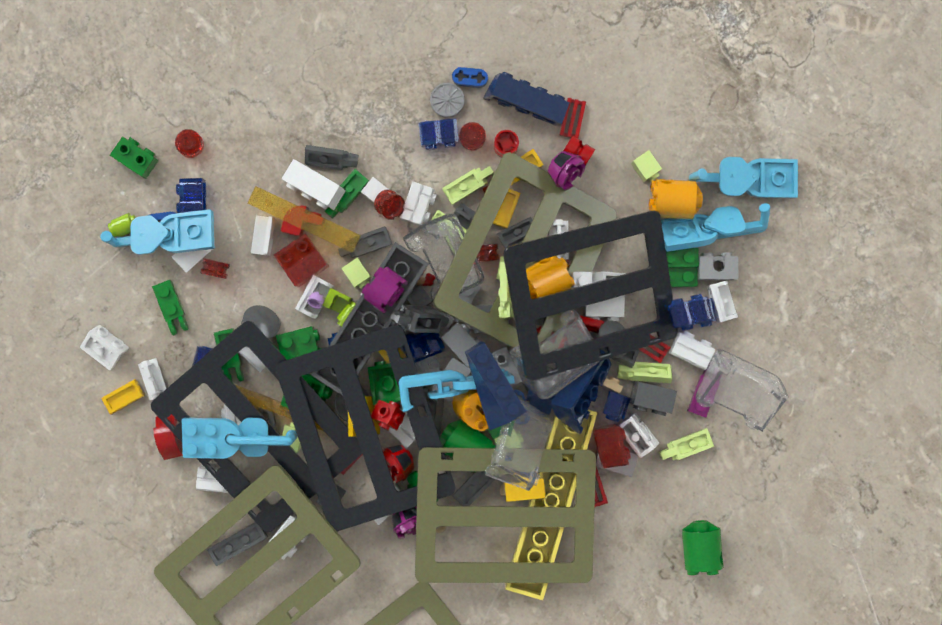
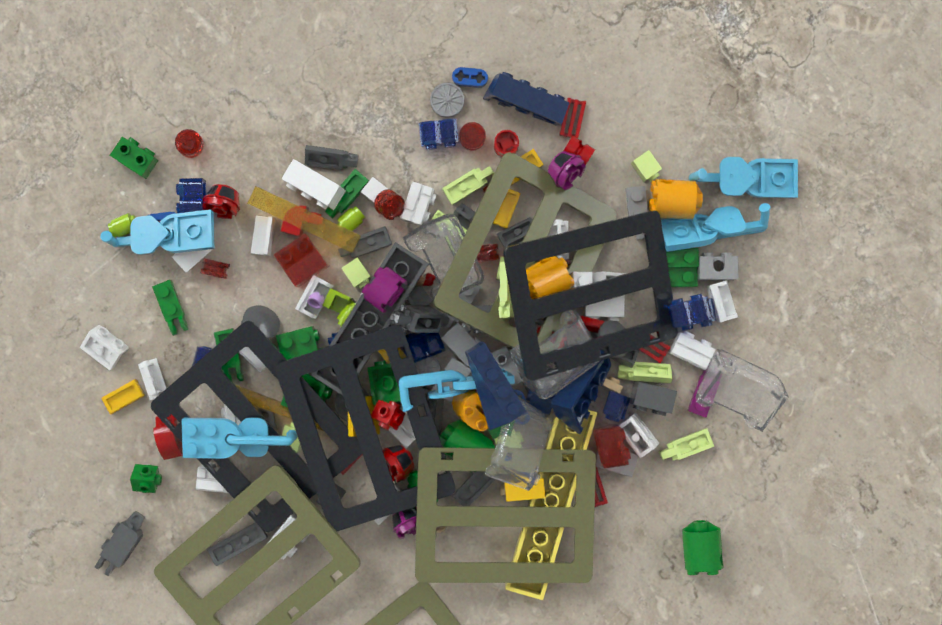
none -> dark grey hinge [95,511,145,576]
none -> green brick [130,464,162,493]
none -> red cone [202,184,240,219]
none -> lime brick [337,206,366,234]
none -> light grey hinge [625,186,648,240]

